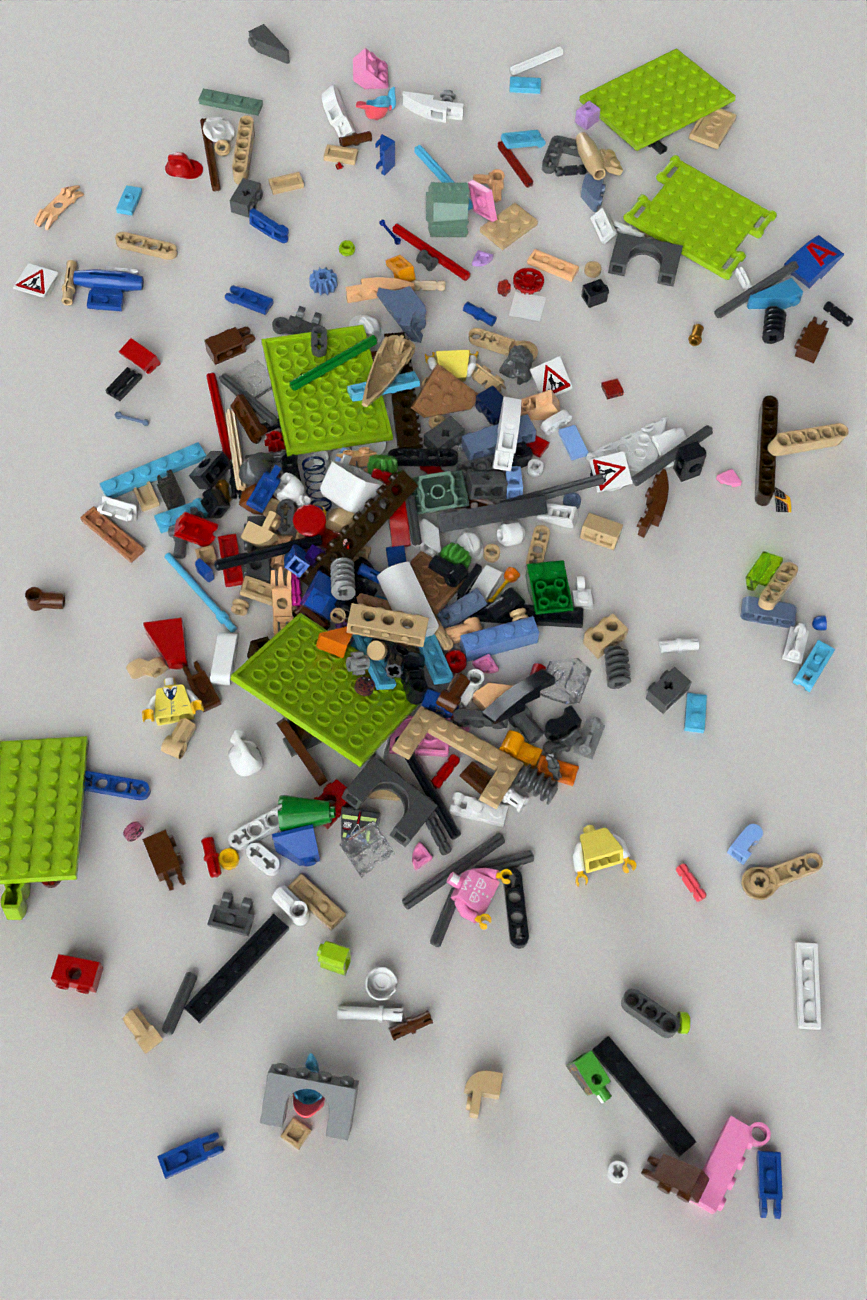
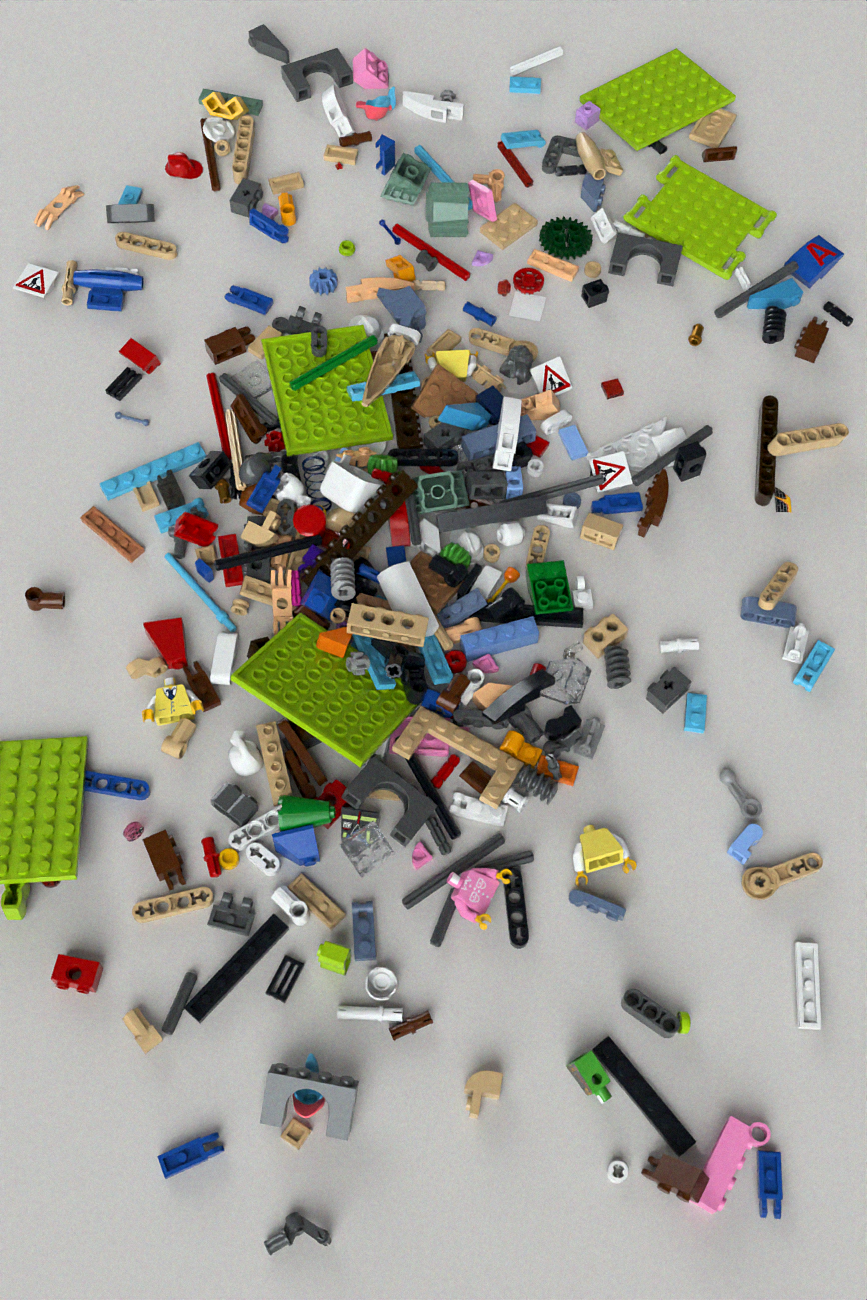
white hinge [97,496,137,522] -> none
black brick [200,489,231,518] -> none
blue leg [284,544,310,578] -> none
clear pink tile [354,676,375,696] -> none
tan tile [367,641,387,661] -> none
tan bush [510,608,528,622] -> none
coral axle [676,863,707,902] -> none
bright pink tile [716,469,742,487] -> none
clear neon green panel [745,551,783,591] -> none
blue hinge [812,615,827,631] -> none
none -> beam [106,204,155,223]
none -> tan beam [132,887,214,923]
none -> yellow brick [202,92,249,120]
none -> dark grey brick [211,782,258,827]
none -> tan tile [248,325,283,359]
none -> tan brick [256,721,292,806]
none -> lavender tile [262,203,279,220]
none -> dark grey pin [264,1212,331,1255]
none -> black tile [266,955,305,1003]
none -> light orange piece [278,192,296,226]
none -> dark grey arch [281,48,353,102]
none -> reddish brown hinge [284,749,316,799]
none -> sand blue plate [352,901,376,961]
none -> sand green slope [380,153,431,205]
none -> white beam [387,324,421,345]
none -> tan tile [427,329,462,359]
none -> dark azure slope [438,402,492,431]
none -> dark green gear [539,216,593,260]
none -> clear arm [563,641,583,667]
none -> sand blue hinge [568,889,626,922]
none -> blue hinge [591,492,643,514]
none -> reddish brown slope [702,146,737,162]
none -> light grey piece [719,769,762,820]

